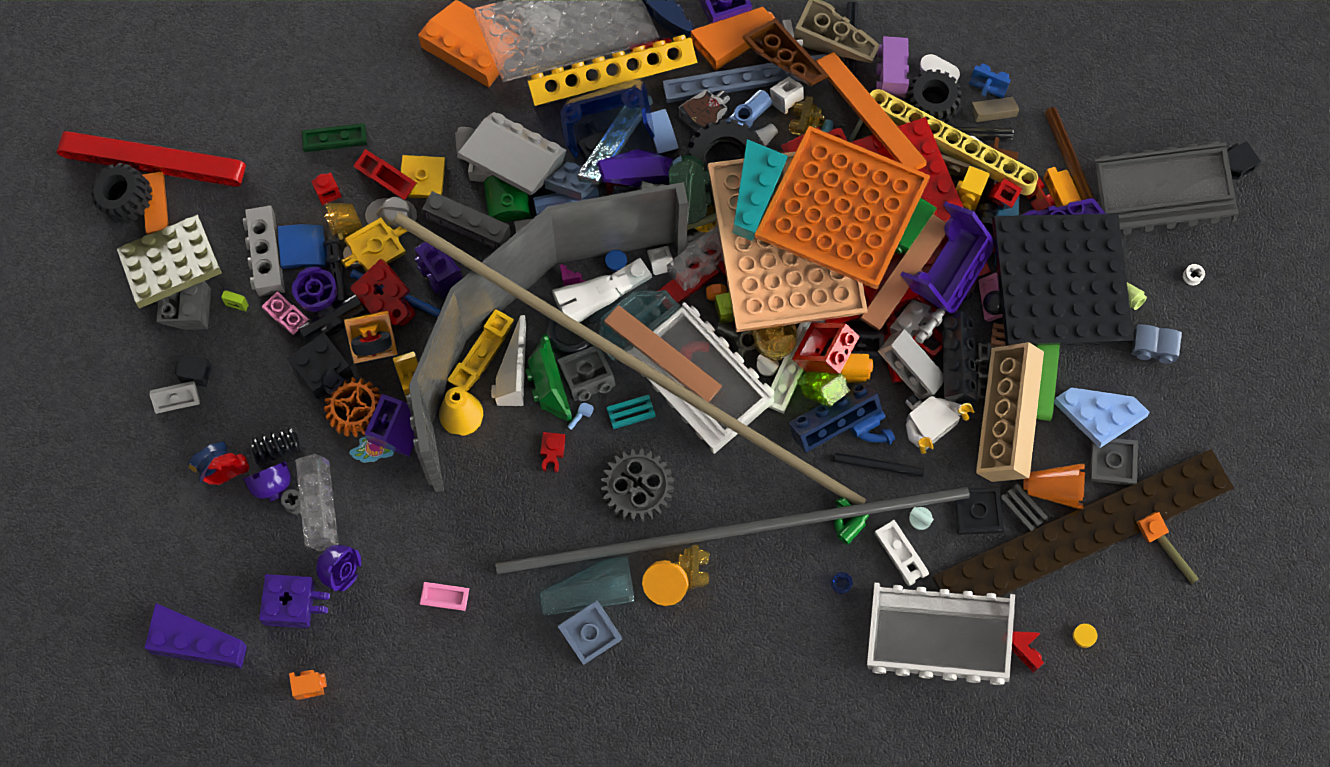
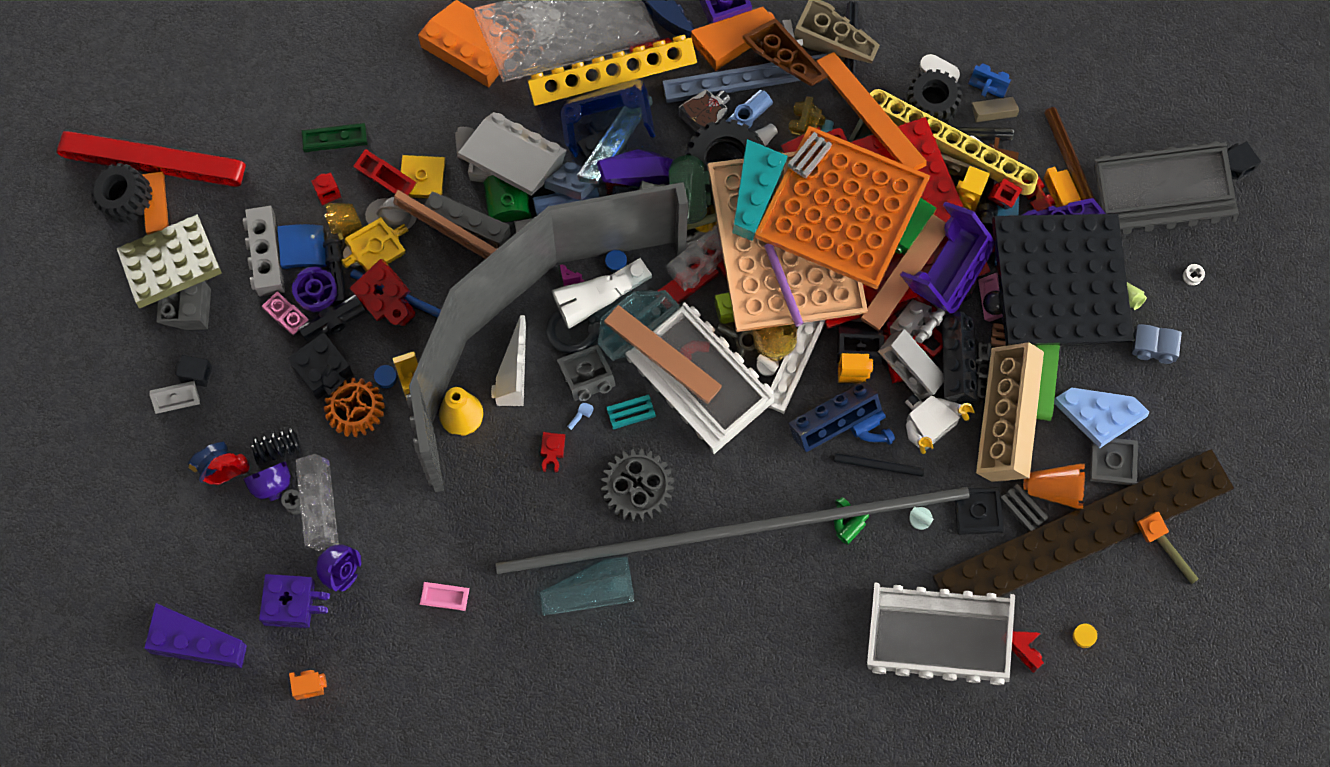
lime tile [221,291,249,312] -> none
light orange plate [344,311,398,364] -> none
sticker [349,436,394,463] -> none
dark purple slope [365,394,415,457] -> none
dark tan piece [393,212,866,505] -> none
dark purple hinge [414,242,463,298] -> none
yellow slope [447,309,514,391] -> none
green wedge [525,334,572,422] -> none
sand blue plate [558,600,622,665] -> none
light orange tile [642,560,689,606] -> none
light blue slope [645,109,678,154] -> none
white slope [647,246,674,275] -> none
clear yellow hips [673,545,709,590] -> none
orange tile [706,284,727,301] -> none
white brick [770,77,804,114] -> none
red window [791,323,860,374] -> none
clear neon green brick [797,372,849,407] -> none
clear blue bush [831,572,853,594] -> none
white plate [874,520,929,586] -> none
medium lavender wedge [875,36,909,101] -> none
none -> blue tile [374,365,397,388]
none -> nougat tile [393,190,497,259]
none -> medium lavender bar [764,243,804,327]
none -> light grey tile [788,132,832,179]

